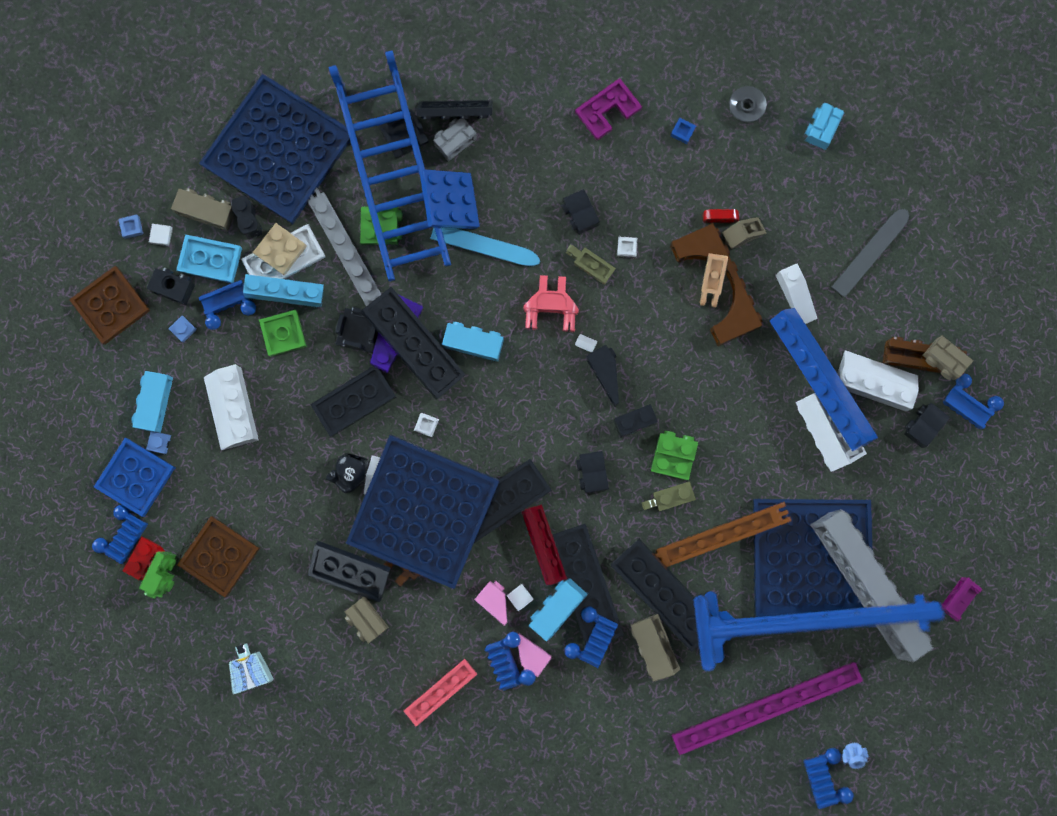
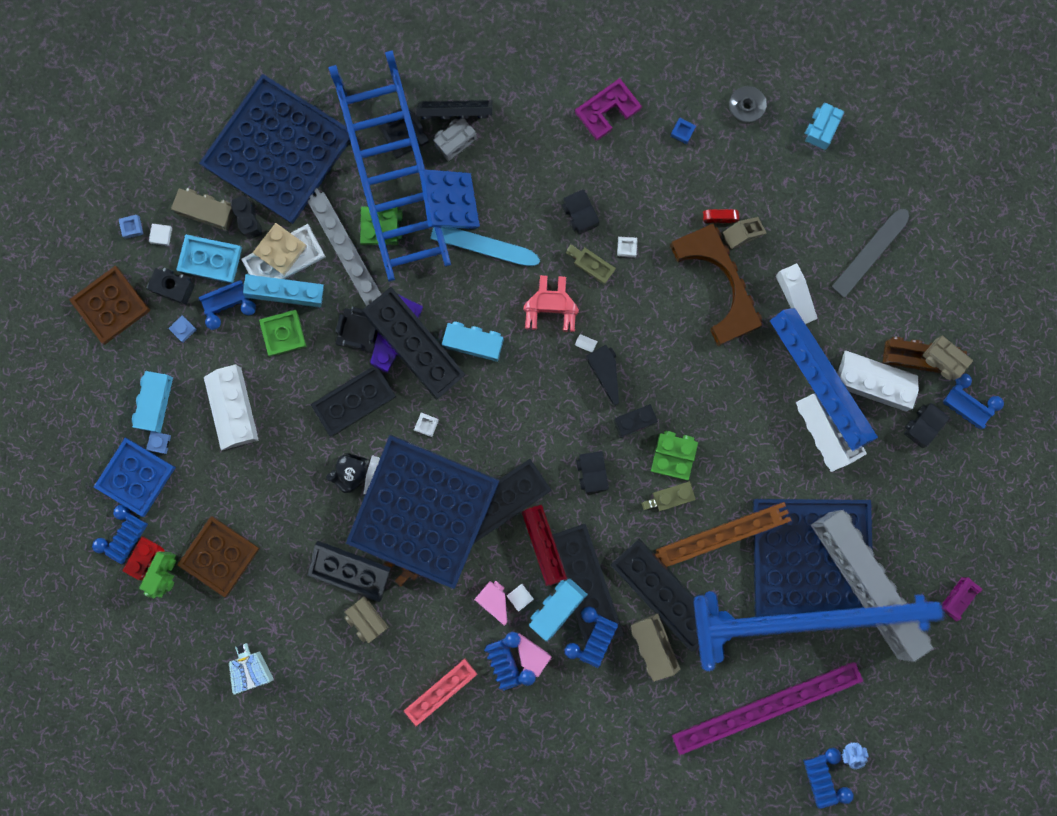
light nougat hinge [700,253,728,308] -> none

